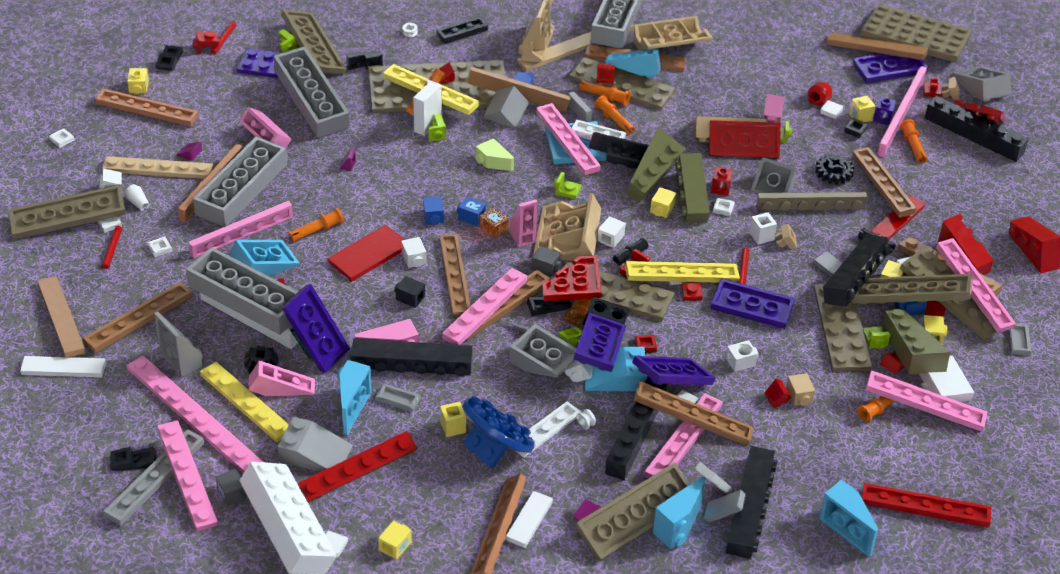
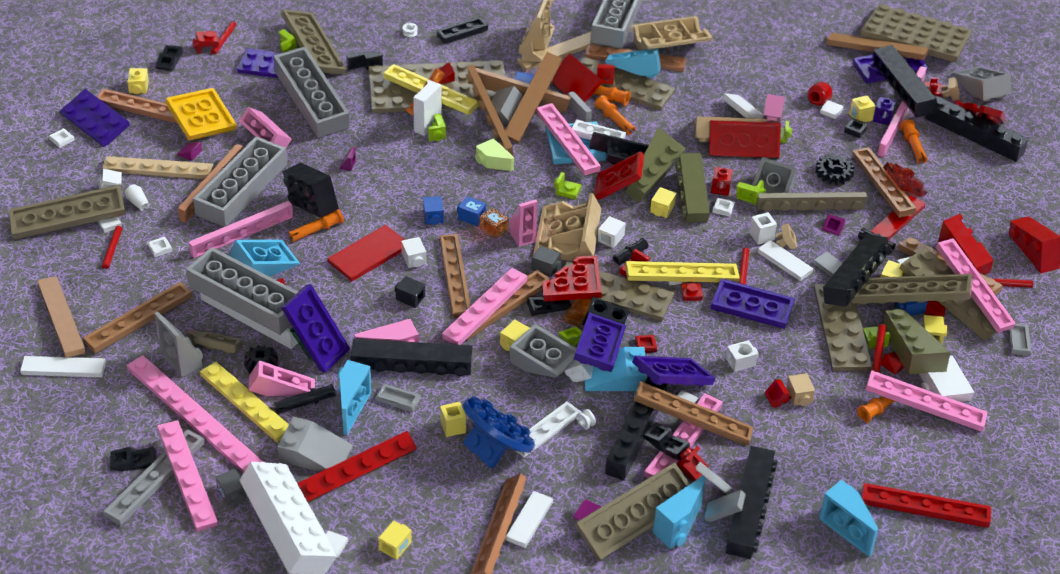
none -> dark purple plate [59,89,130,147]
none -> yellow plate [165,88,237,141]
none -> dark tan hinge [186,329,243,354]
none -> black pin [273,384,336,414]
none -> black brick [282,162,339,218]
none -> medium nougat plate [466,64,513,156]
none -> light yellow brick [500,320,530,351]
none -> medium nougat tile [505,52,563,143]
none -> red tile [552,53,604,103]
none -> red tile [594,151,645,200]
none -> black slope [643,422,690,460]
none -> red bracket [676,446,709,481]
none -> white tile [723,94,764,119]
none -> lime bracket [737,180,766,205]
none -> white tile [758,240,813,281]
none -> magenta slope [822,214,846,236]
none -> red bar [872,324,886,373]
none -> black brick [873,45,937,117]
none -> clear red plate [883,162,928,197]
none -> red bar [991,278,1033,288]

